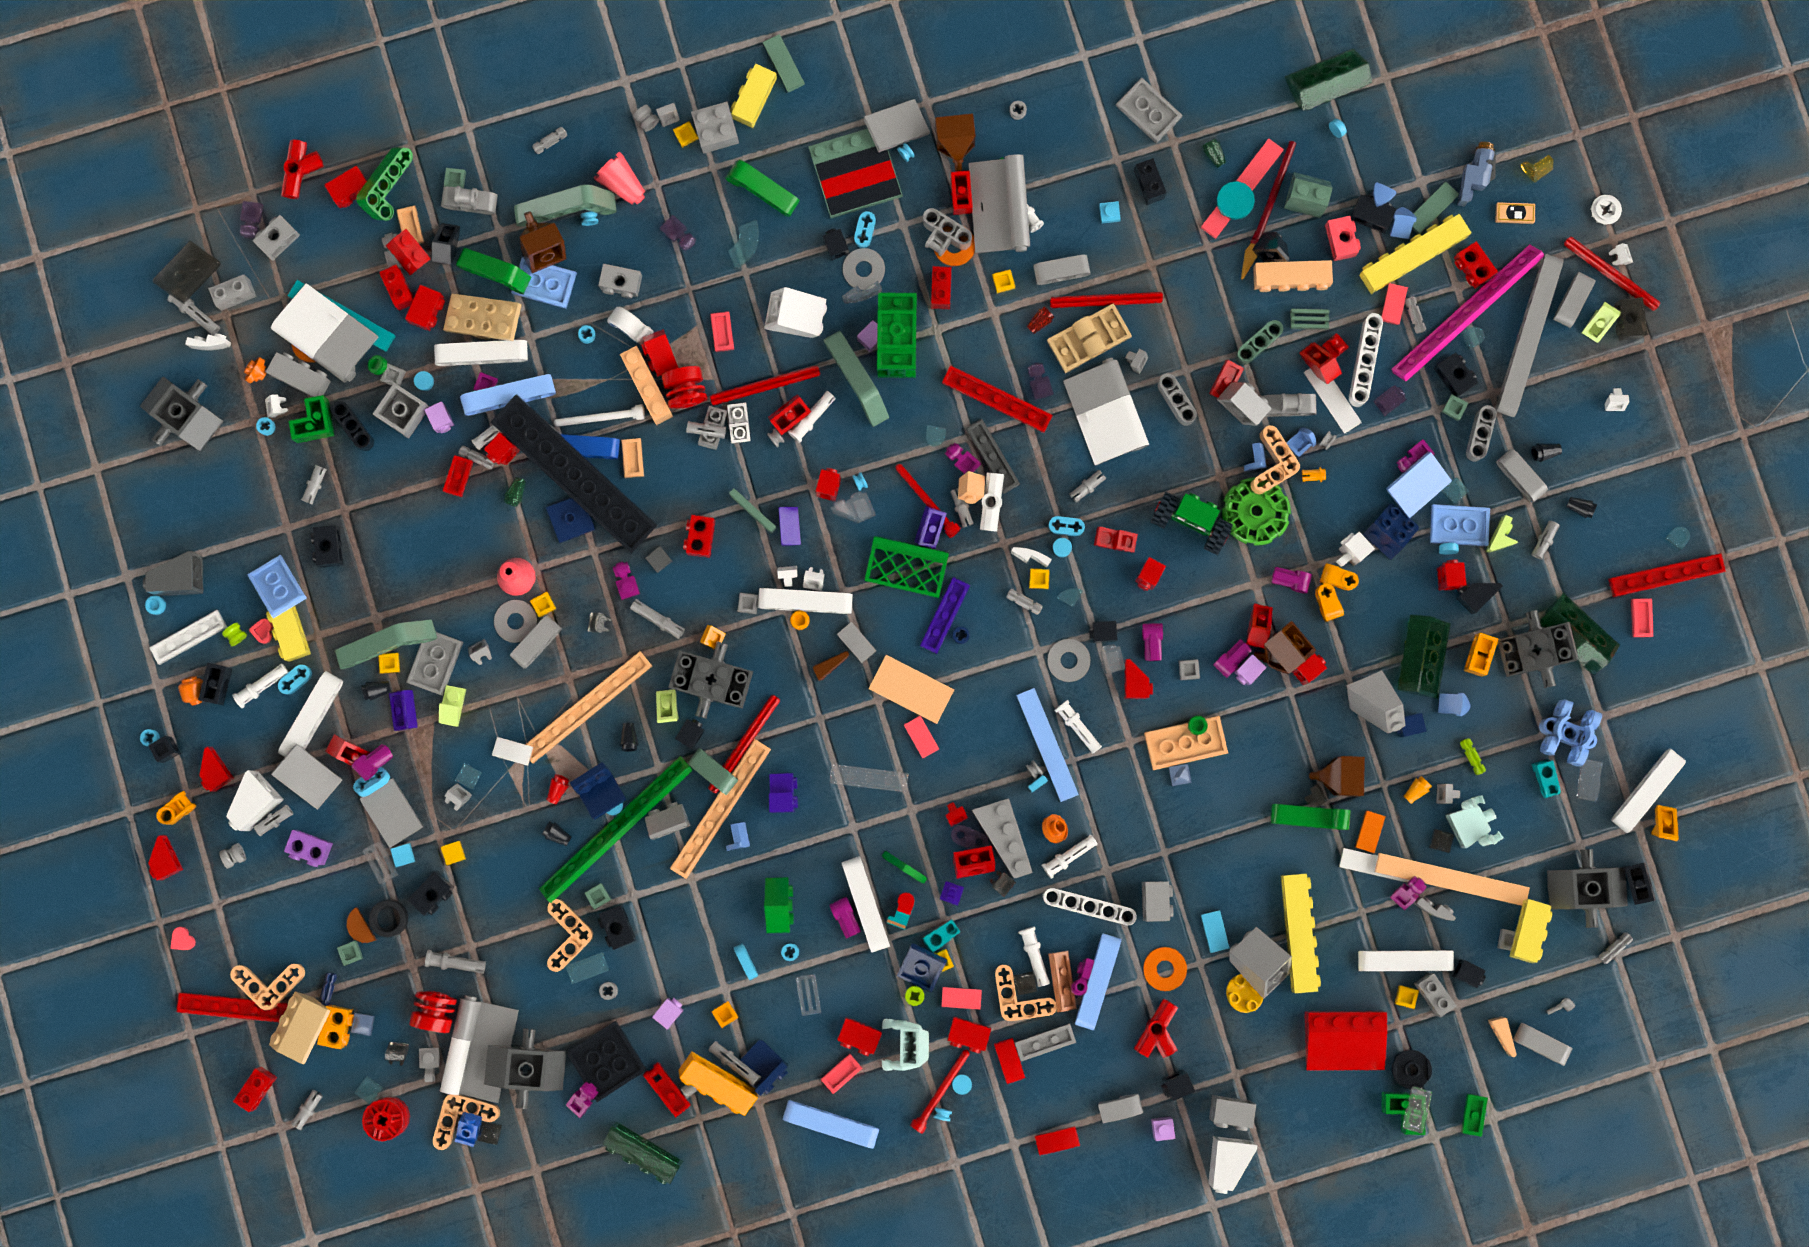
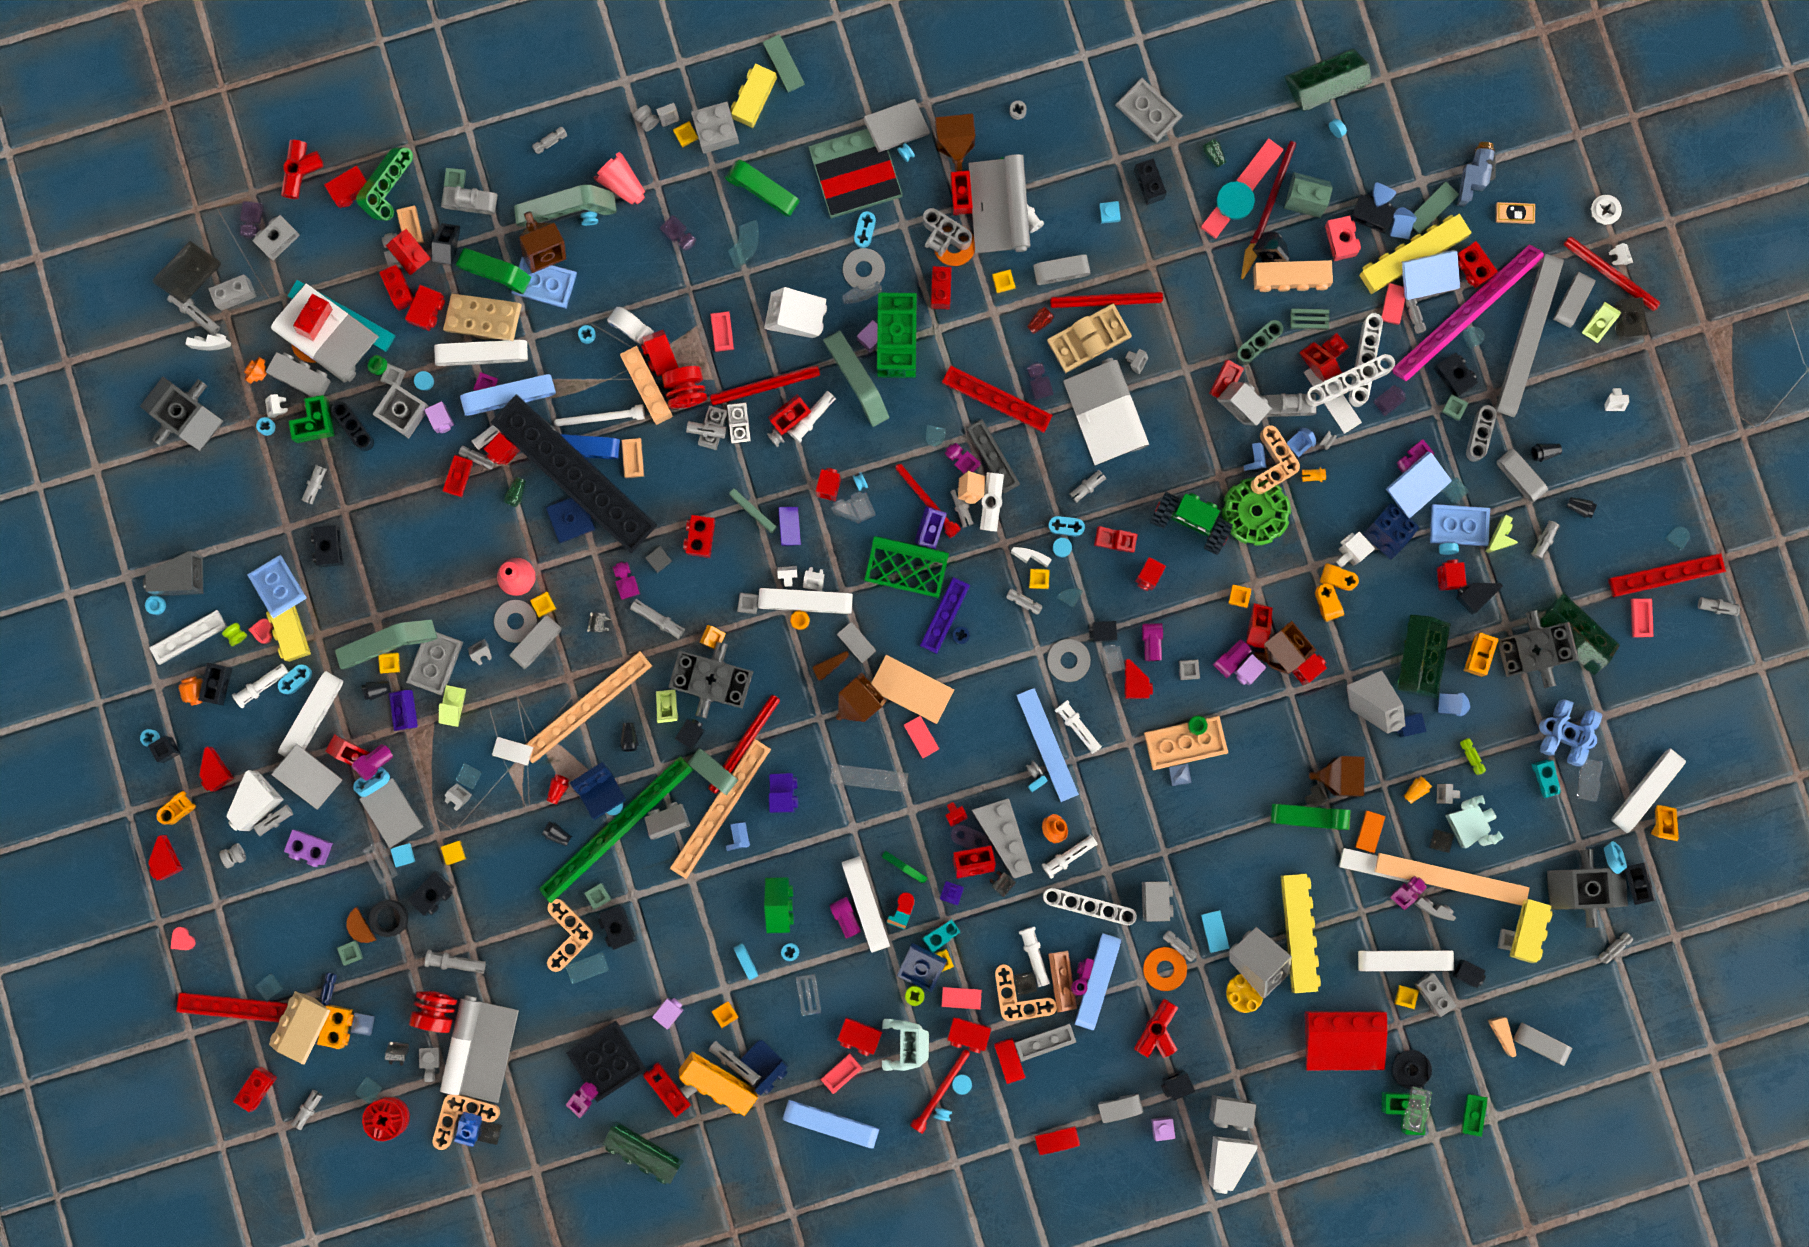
light nougat beam [230,964,305,1010] -> none
dark grey slope [484,1028,567,1109] -> none
light grey brick [598,264,642,299] -> none
light grey bush [599,982,618,1000] -> none
black brick [823,229,849,261] -> none
light grey beam [1158,374,1197,426] -> none
magenta piece [1271,567,1312,594] -> none
clear yellow tile [1521,155,1554,183] -> none
light grey hand [1546,998,1575,1015] -> none
none -> red brick [293,294,333,341]
none -> reddish brown piece [836,672,887,722]
none -> light grey axle [1163,931,1197,962]
none -> light orange plate [1228,585,1251,608]
none -> white beam [1305,354,1395,407]
none -> light blue tile [1402,250,1460,300]
none -> medium azure beam [1604,841,1627,874]
none -> light grey pin [1698,597,1740,616]

